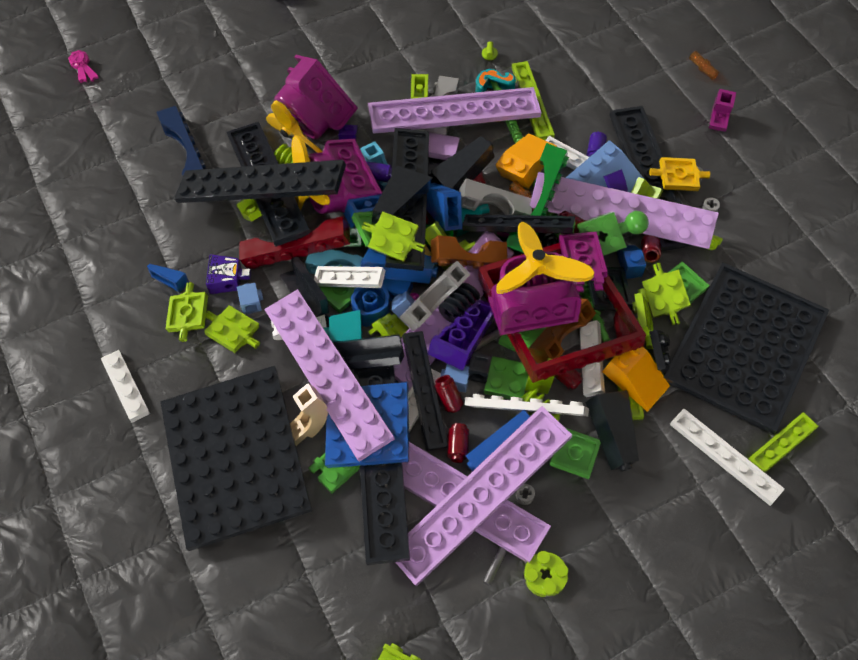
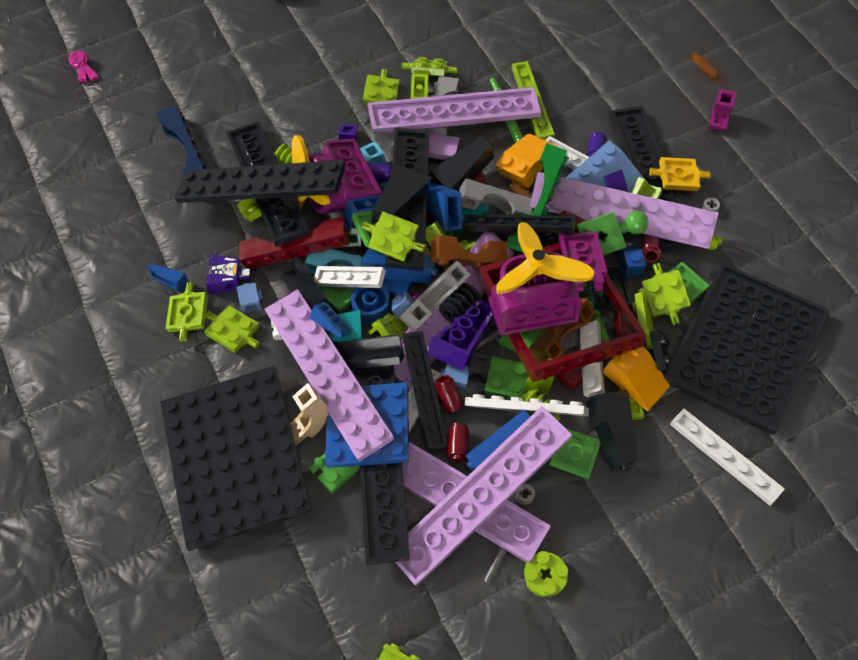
white plate [101,350,150,423] -> none
magenta brick [266,55,358,153] -> none
teal animal [475,69,516,93] -> none
lime plate [482,41,498,60] -> none
lime tile [748,412,819,473] -> none
none -> blue slope [309,302,352,338]
none -> lime plate [362,69,400,104]
none -> lime plate [402,57,458,76]

